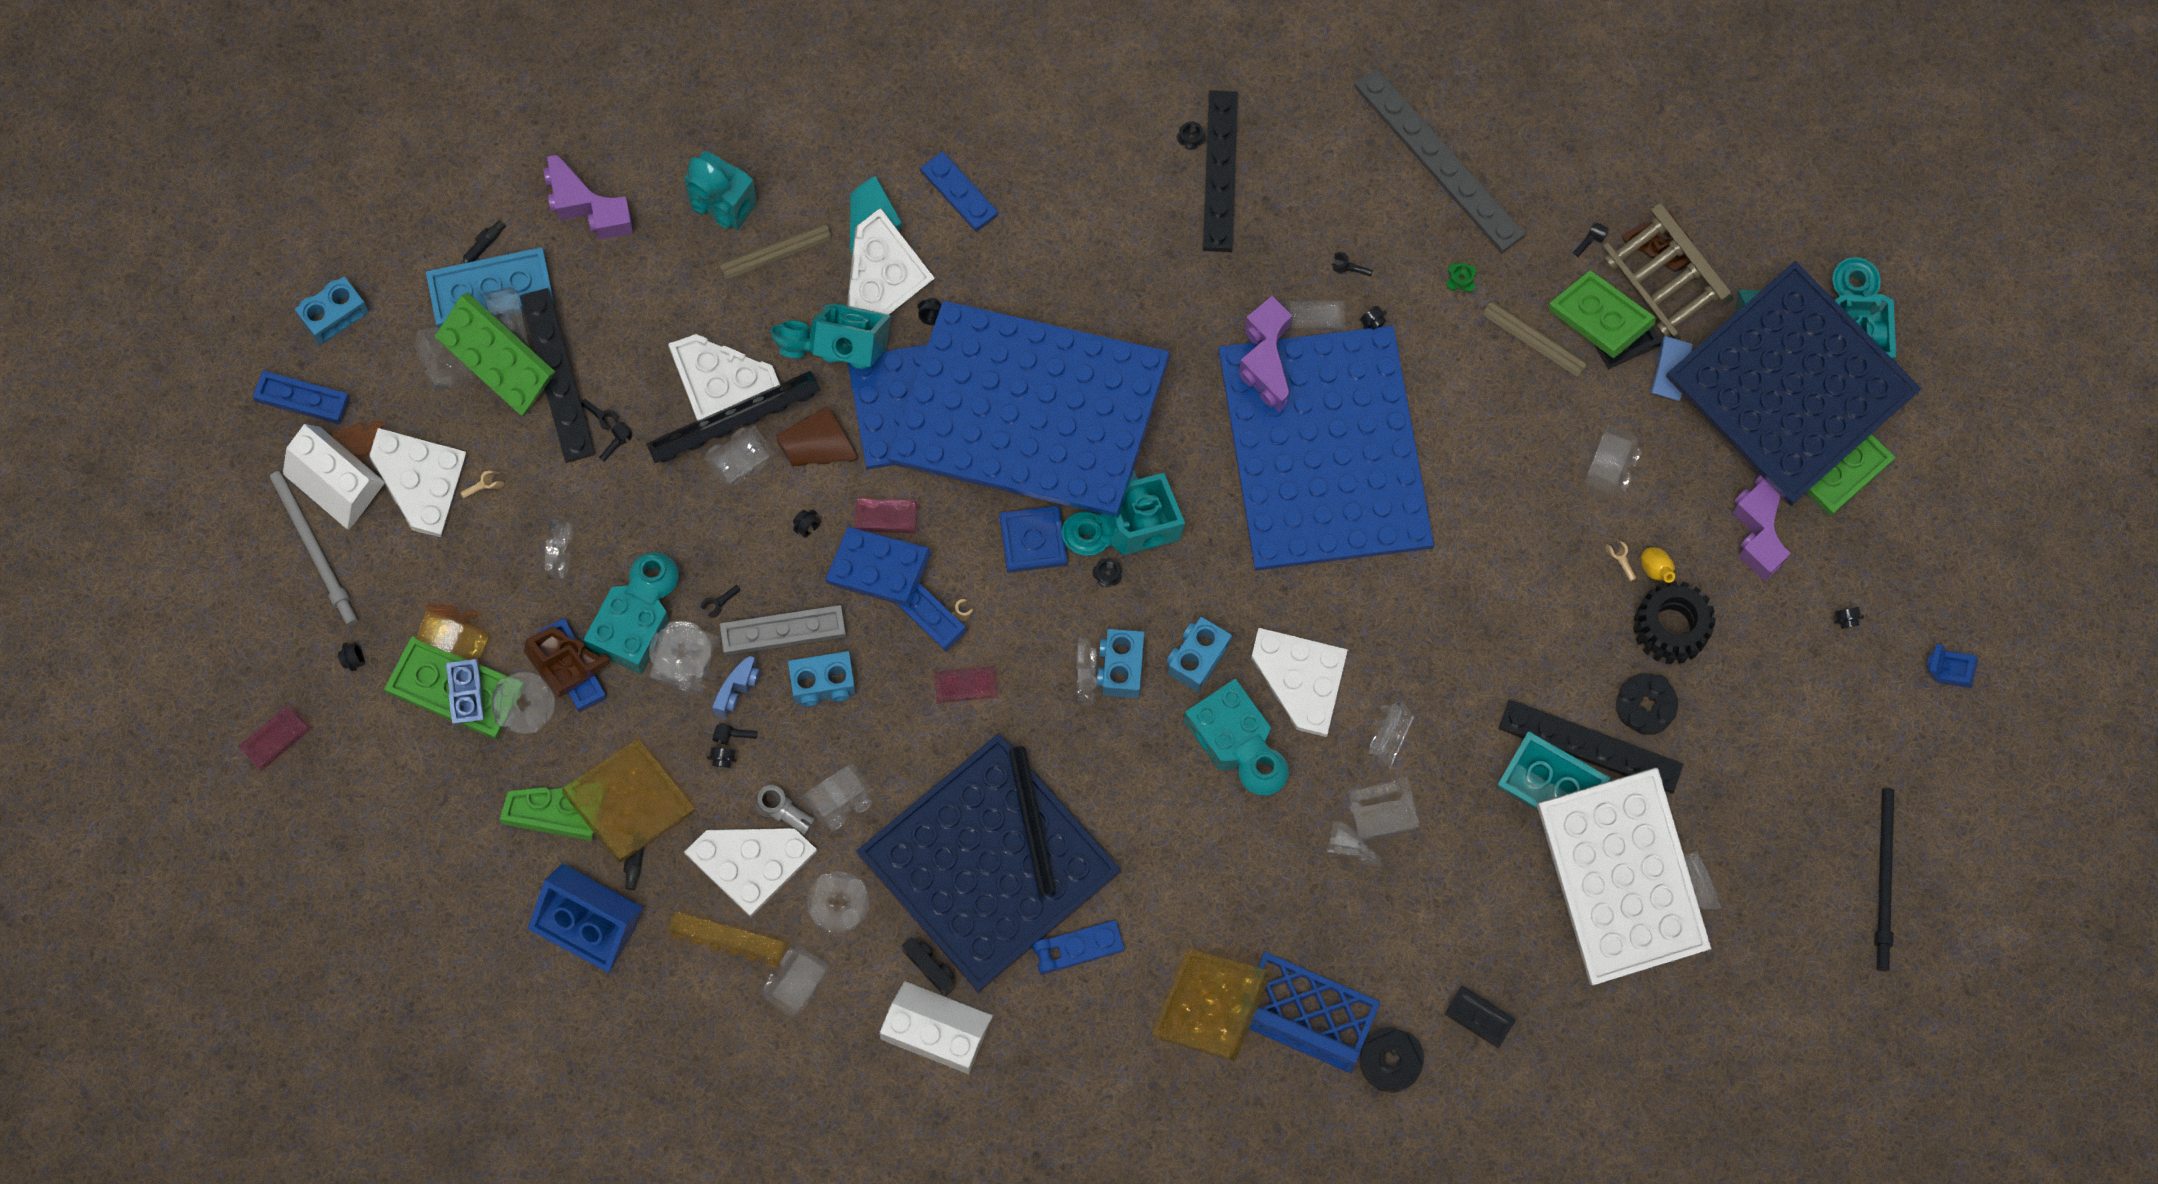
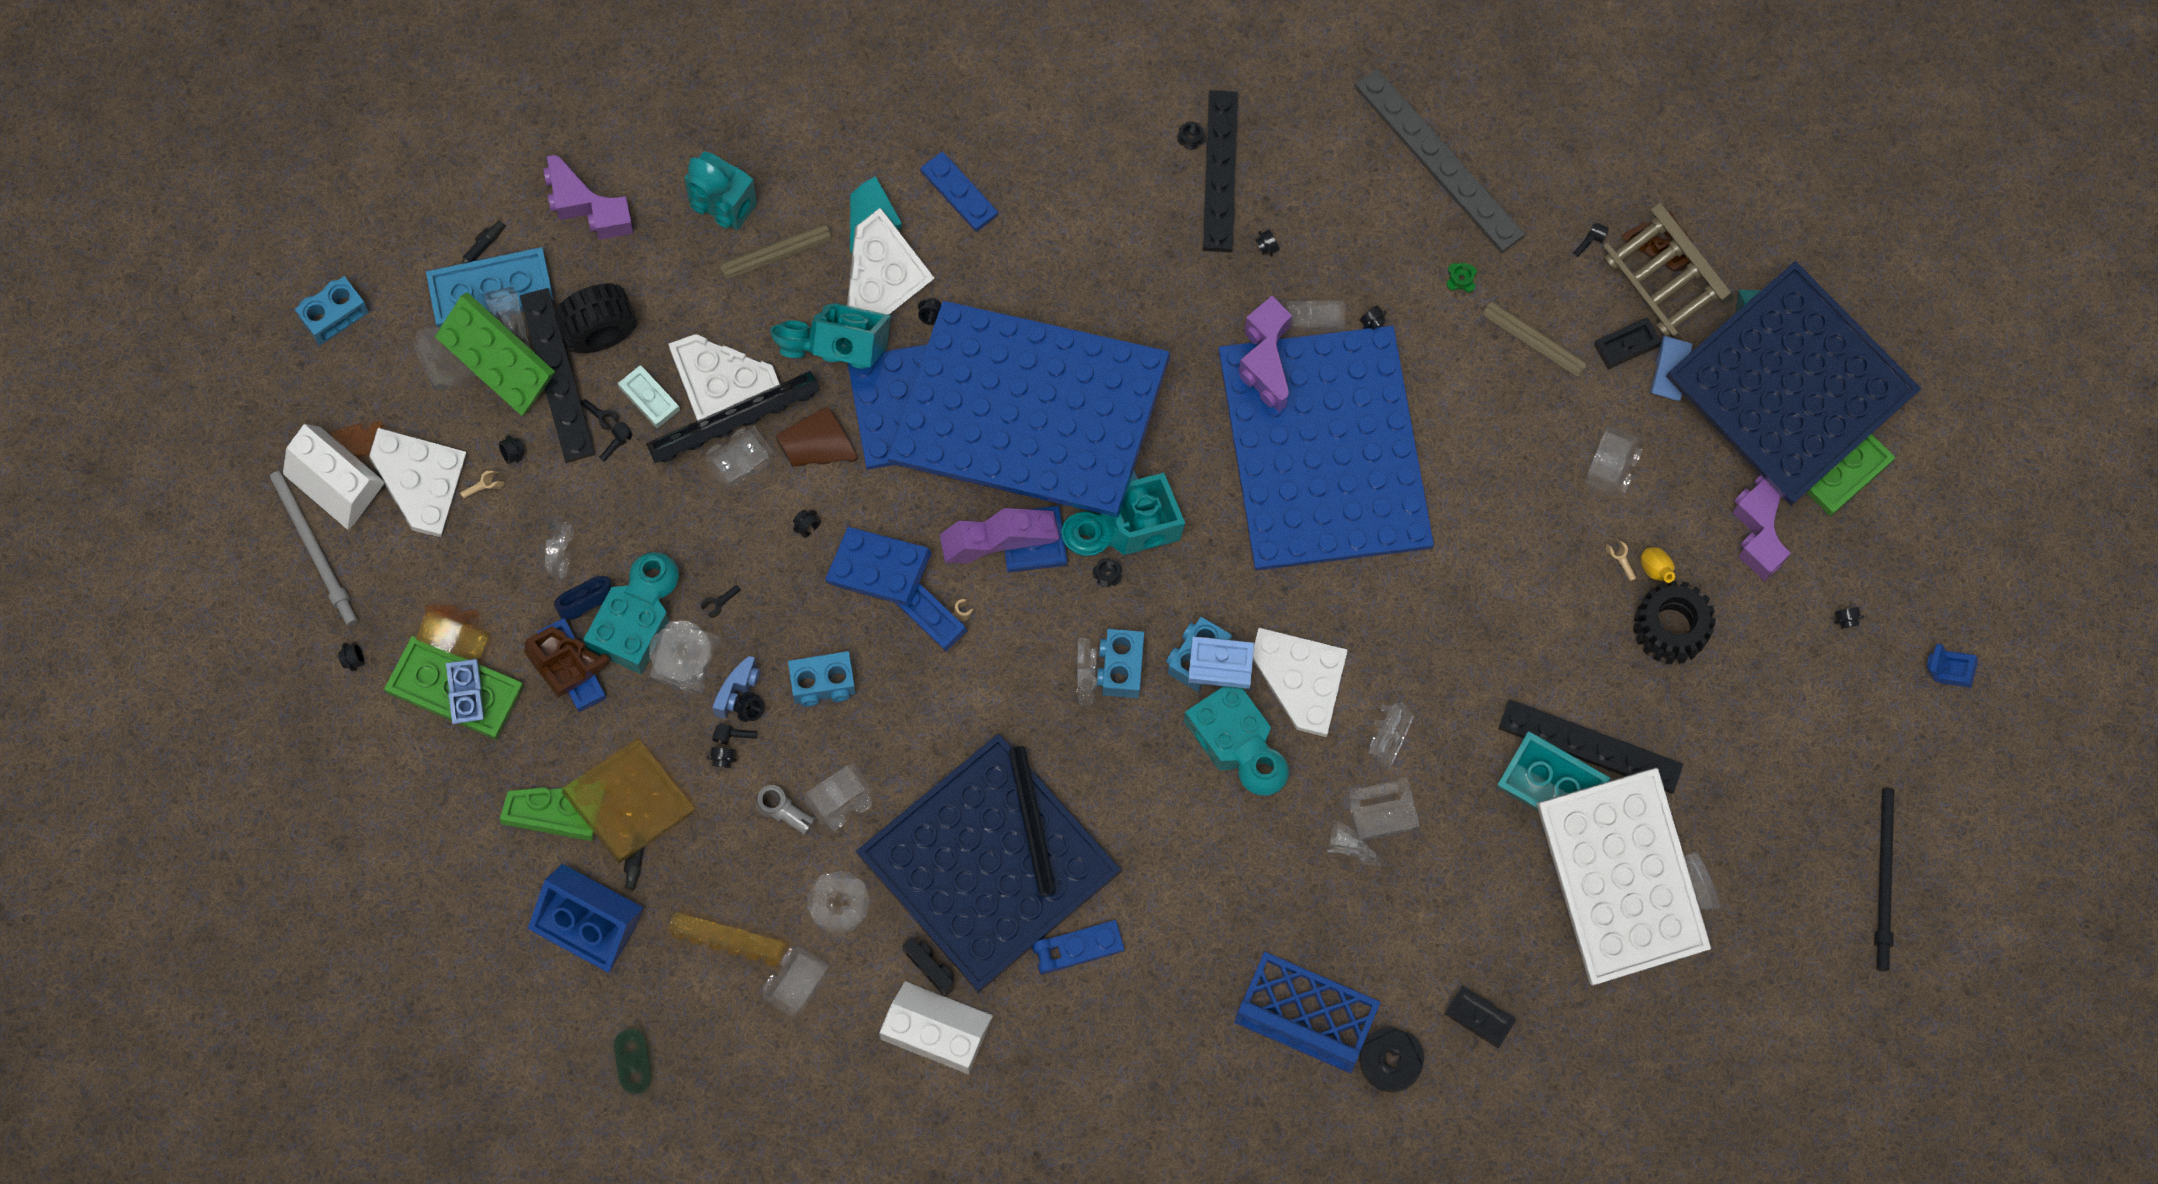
clear pink plate [239,706,309,771] -> none
blue plate [253,371,350,425] -> none
clear plate [492,672,555,734] -> none
white plate [684,828,817,917] -> none
light grey plate [719,605,846,656] -> none
clear pink plate [854,499,917,534] -> none
clear pink plate [934,666,998,704] -> none
clear yellow plate [1152,949,1271,1062] -> none
black hand [1332,252,1373,277] -> none
bright green plate [1549,270,1655,358] -> none
black plate [1616,674,1678,735] -> none
teal brick [1832,257,1896,360] -> none
none -> black plate [499,435,524,464]
none -> black tyre [554,283,637,354]
none -> dark blue plate [554,576,613,620]
none -> clear green plate [614,1029,652,1095]
none -> light aqua plate [618,365,680,429]
none -> black plate [735,692,764,722]
none -> medium lavender arch [940,508,1059,564]
none -> light blue plate [1188,637,1254,689]
none -> black plate [1256,229,1280,257]

